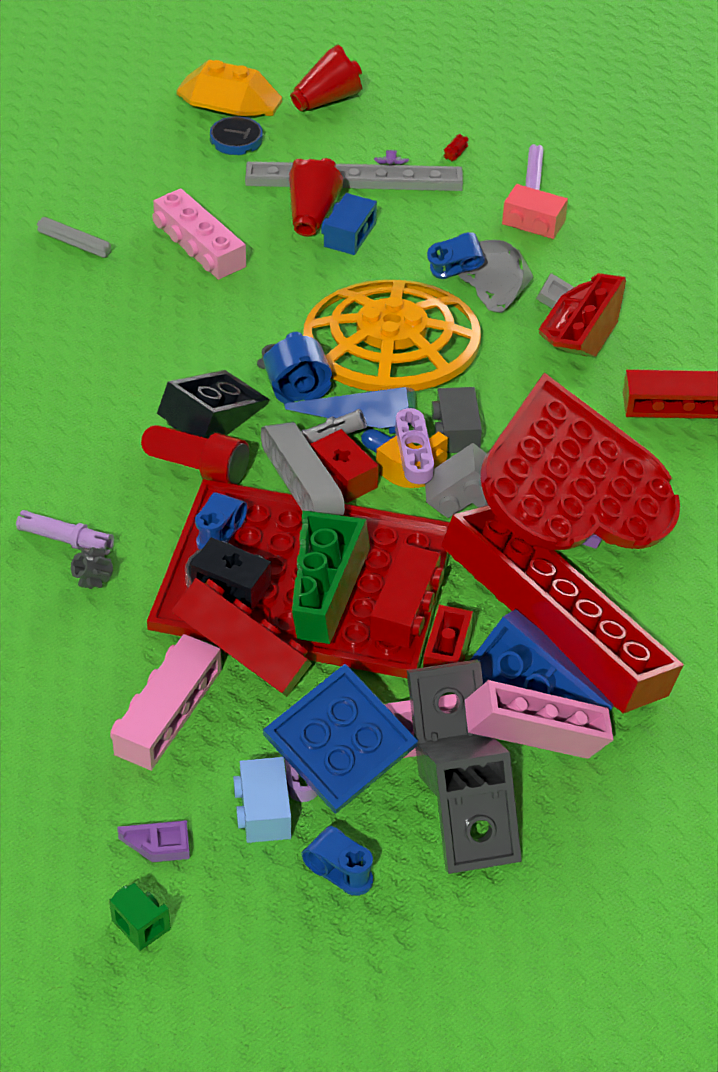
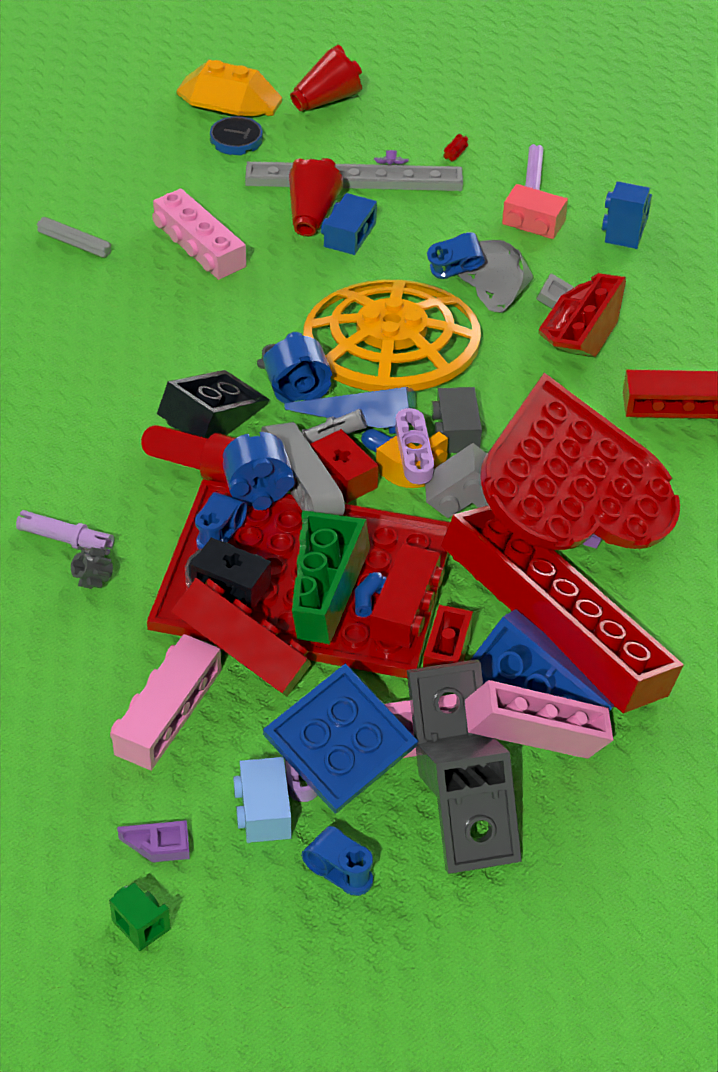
none -> blue brick [223,432,295,510]
none -> blue arm [355,572,387,617]
none -> blue brick [602,181,652,249]

